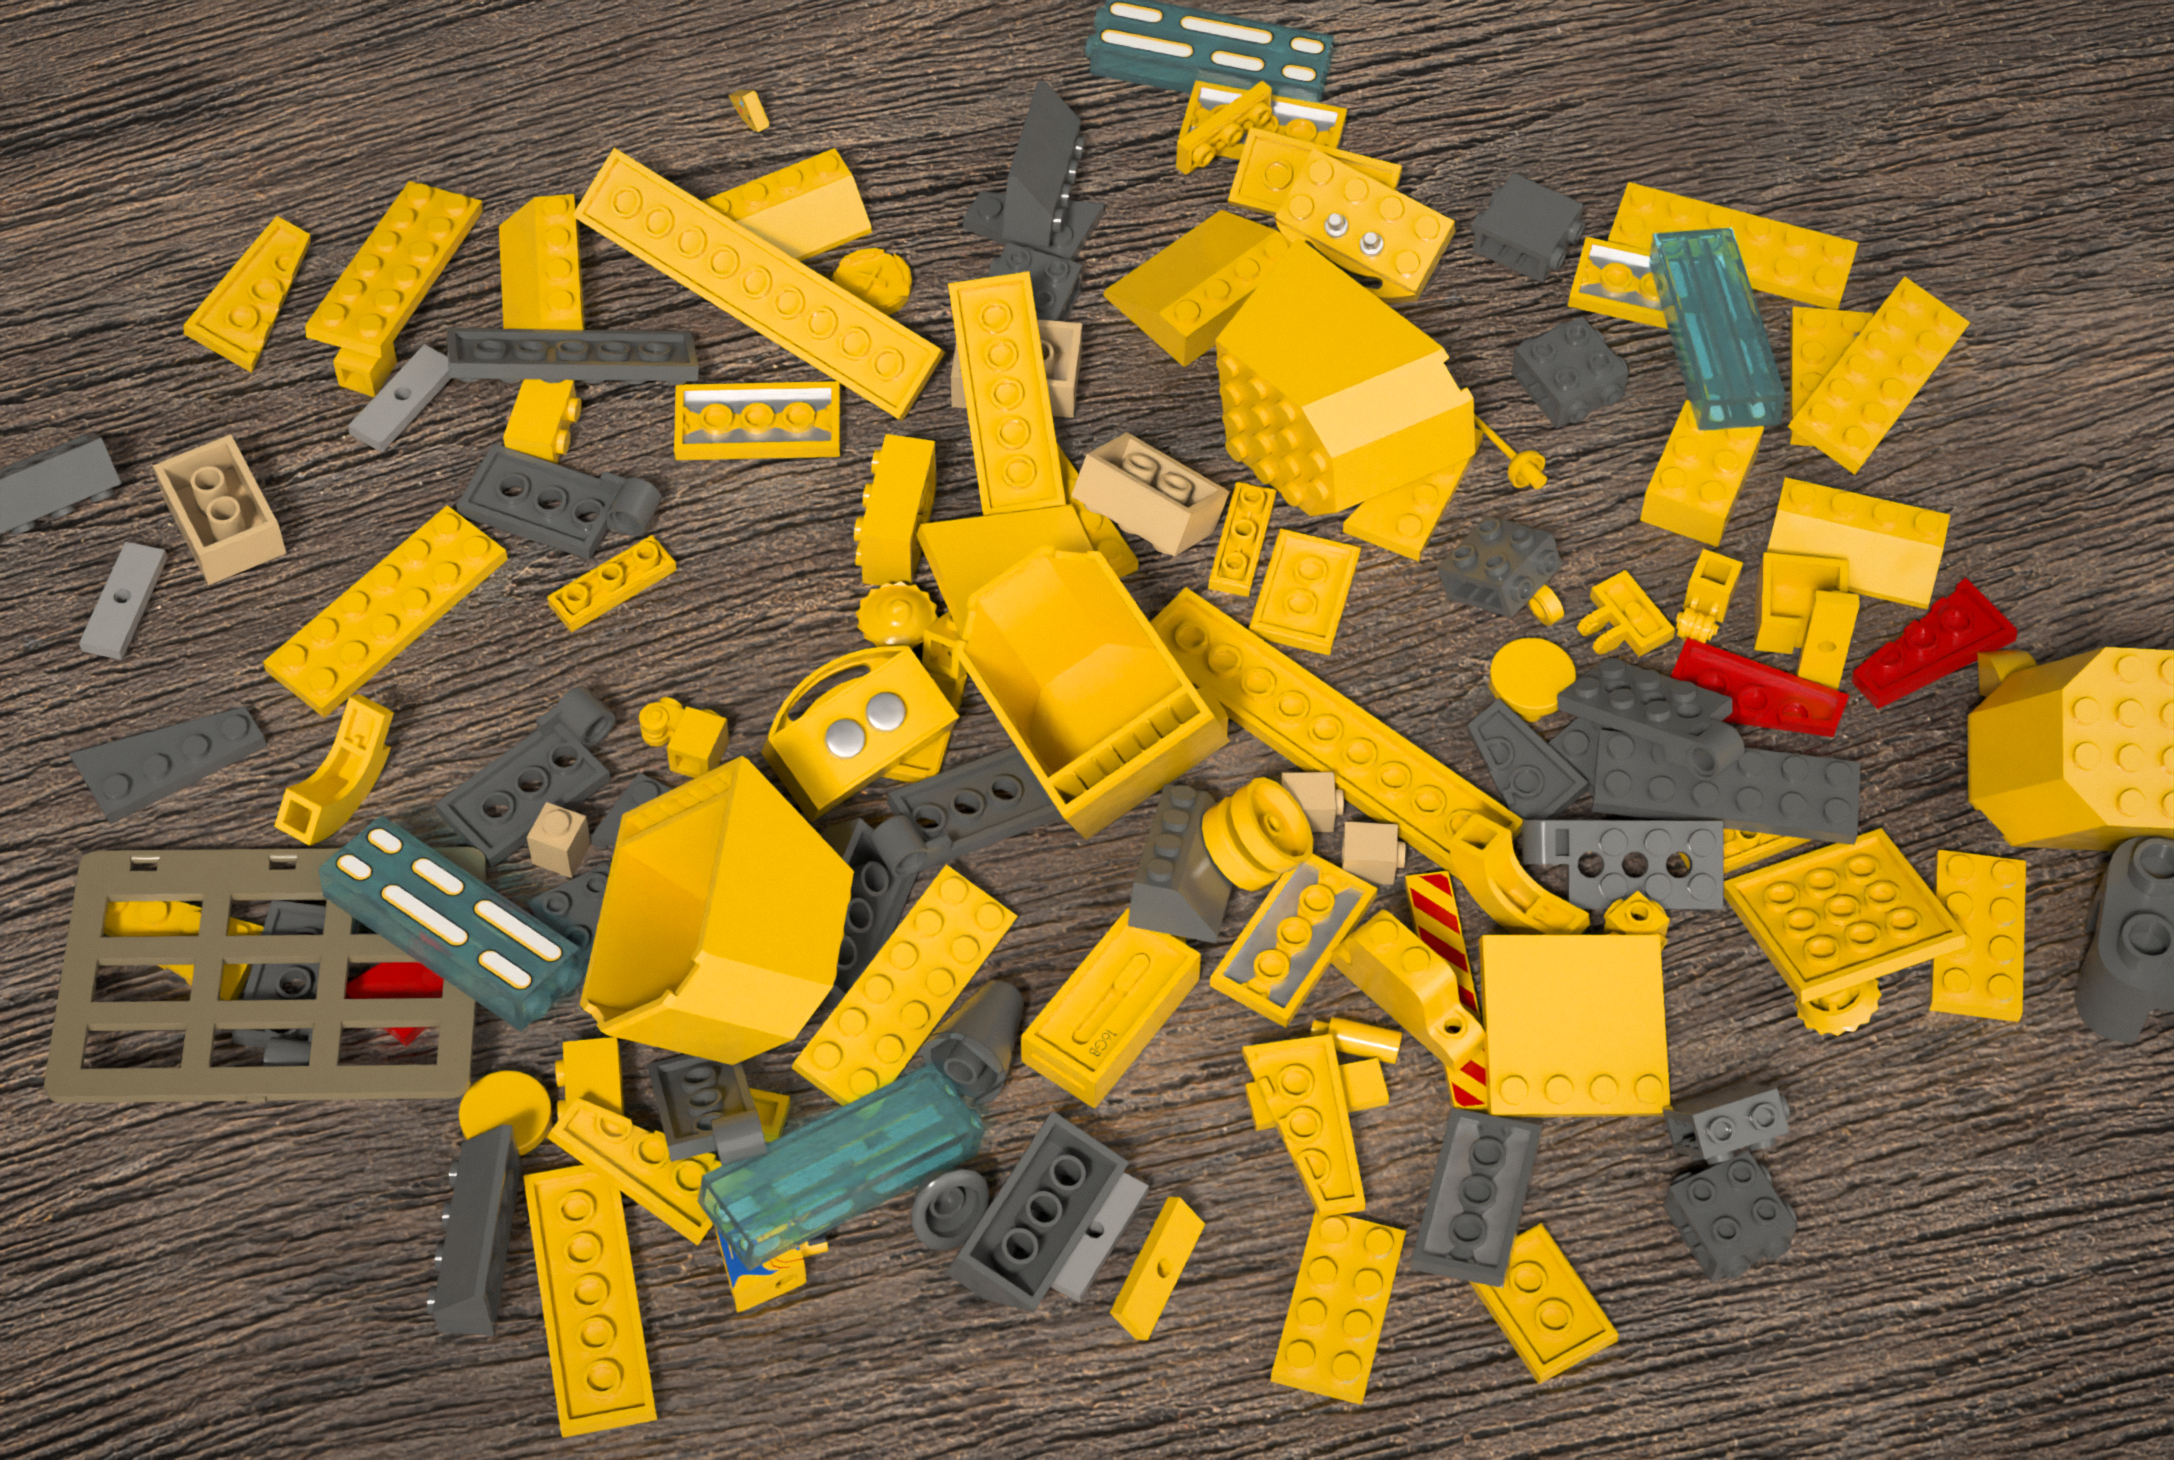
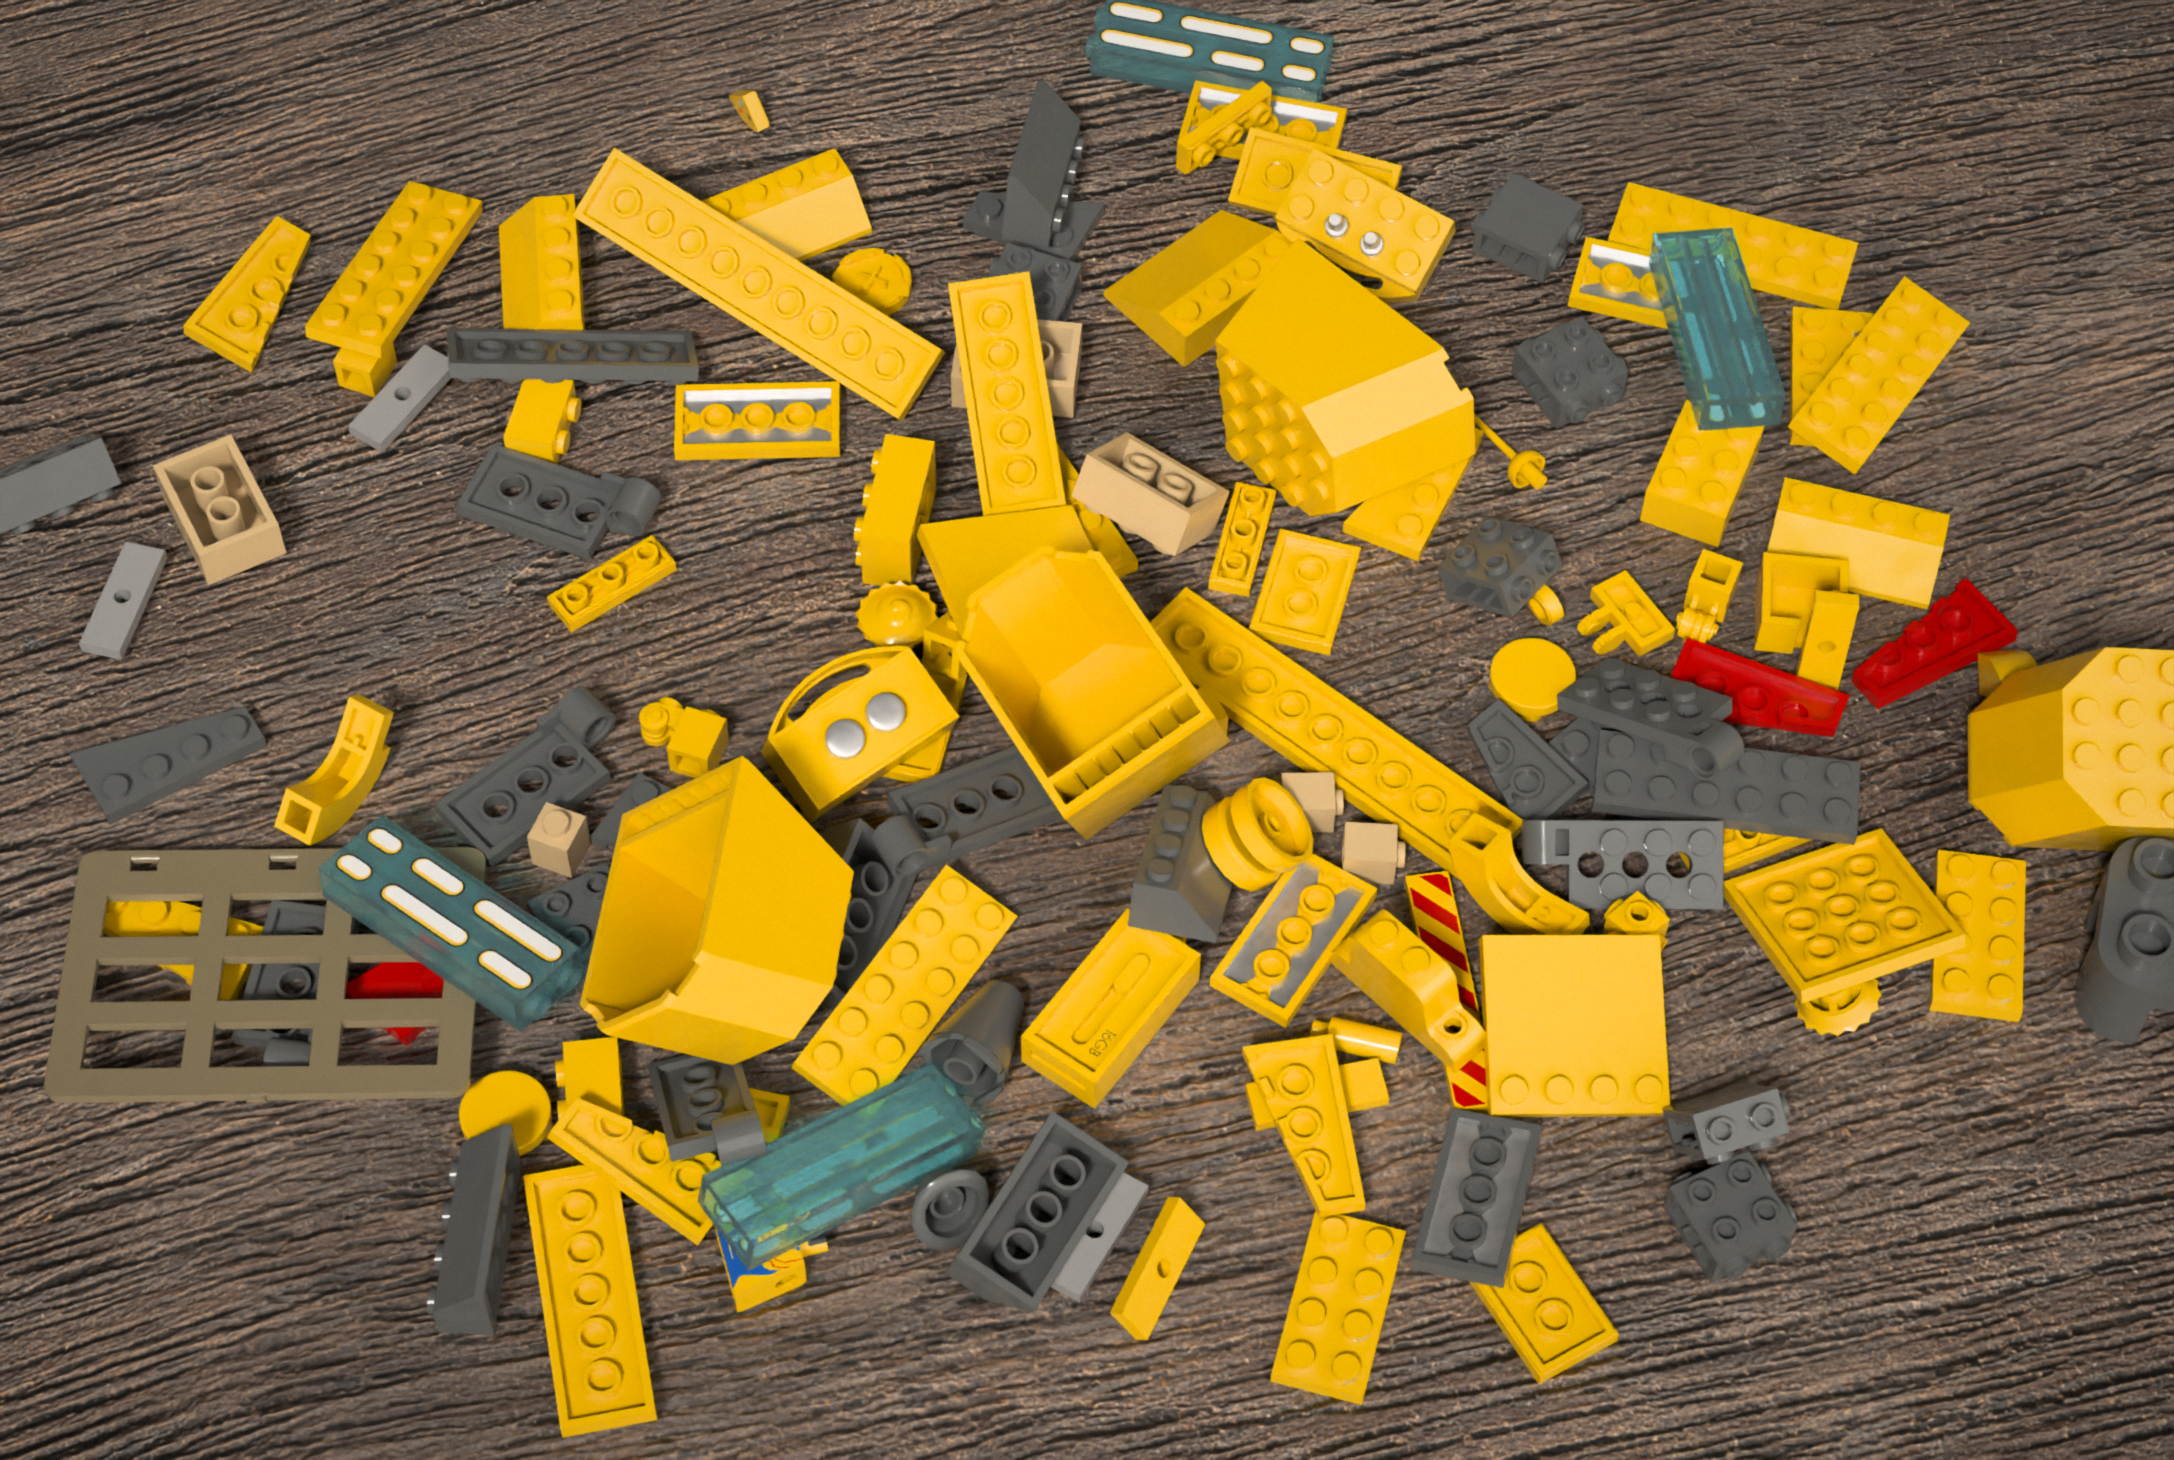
yellow plate [263,505,508,718] -> none

